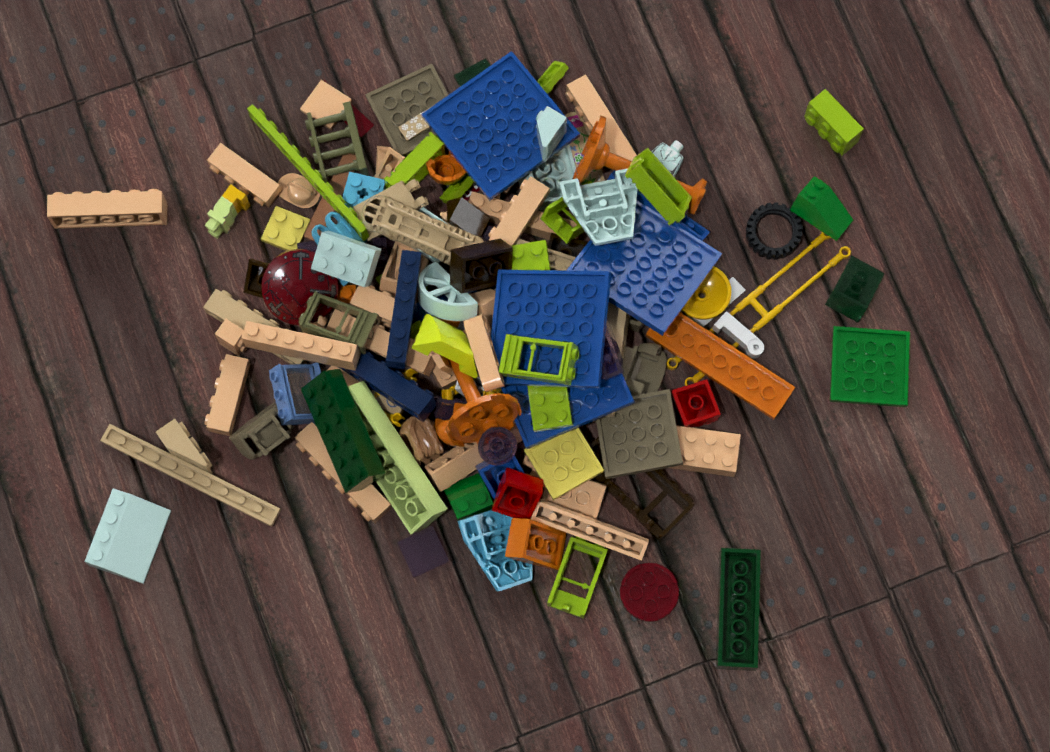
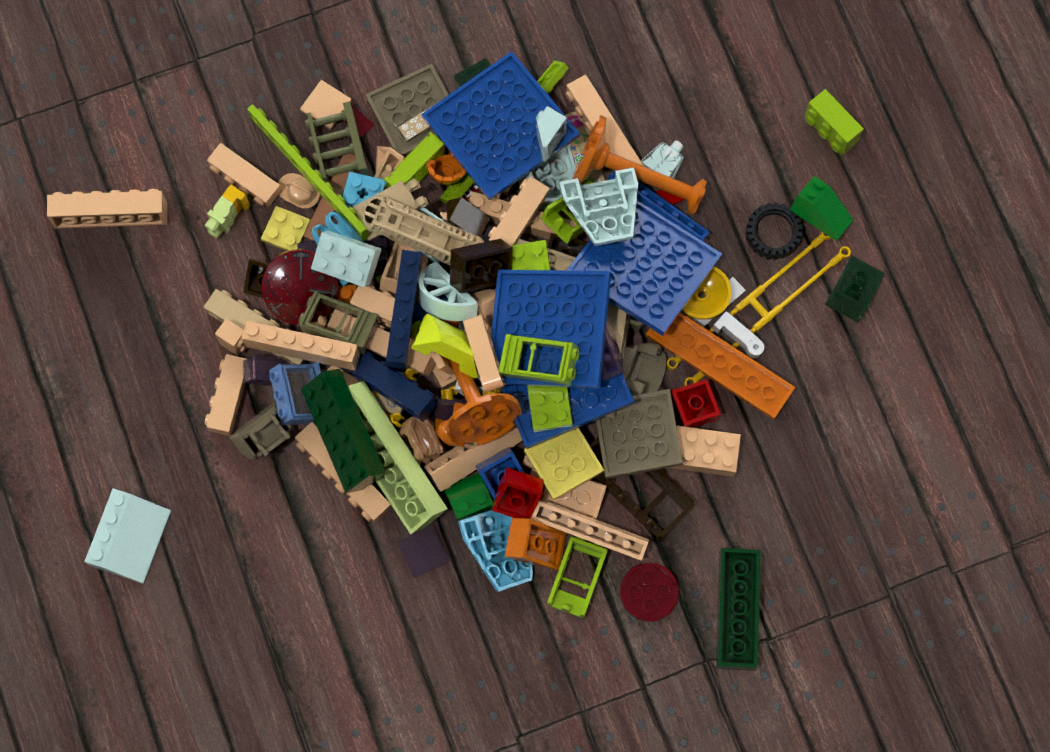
tan plate [100,424,281,527] -> none
tan slope [156,419,213,474] -> none
clear purple cone [478,427,517,465] -> none
lime door [625,148,692,225] -> none
green plate [830,326,910,407] -> none
none -> clear purple brick [243,354,286,386]

